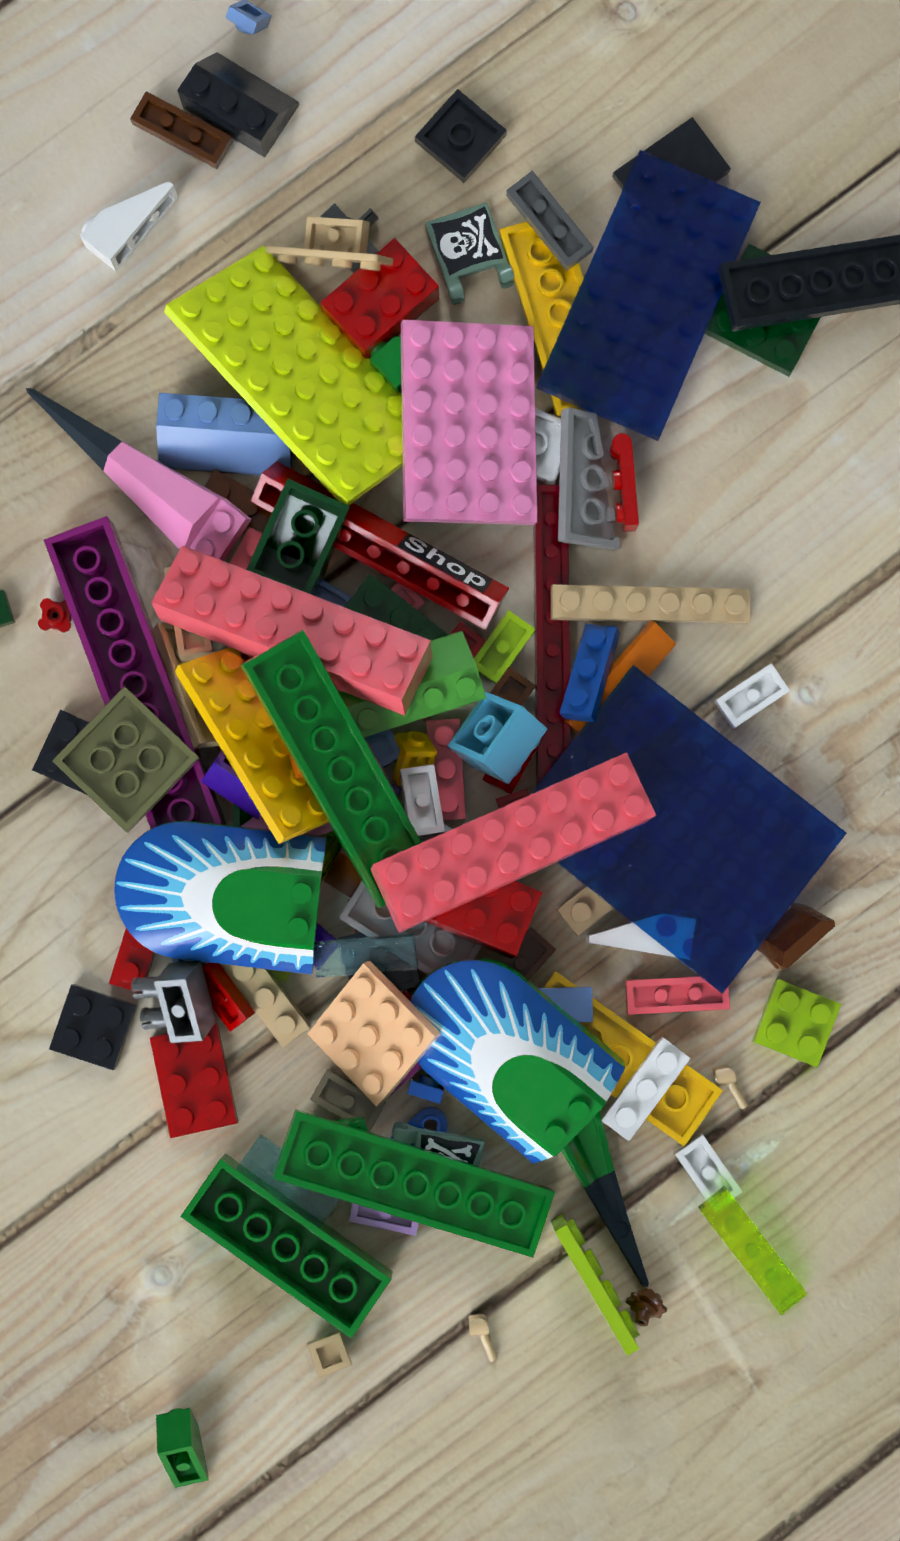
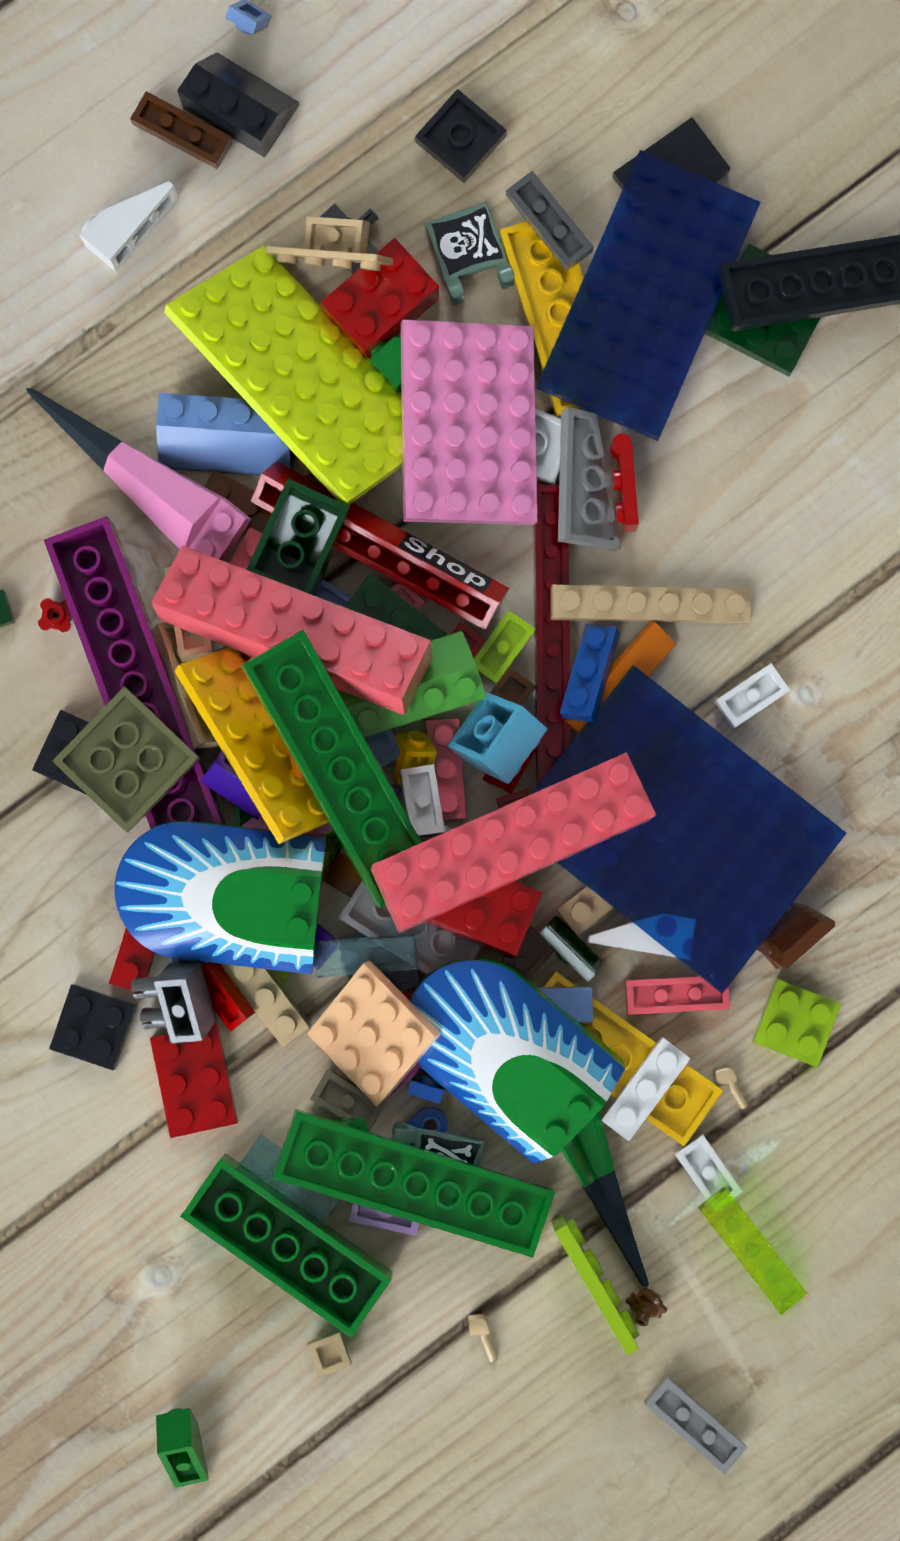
none -> plate [539,916,603,982]
none -> light grey plate [644,1375,747,1475]

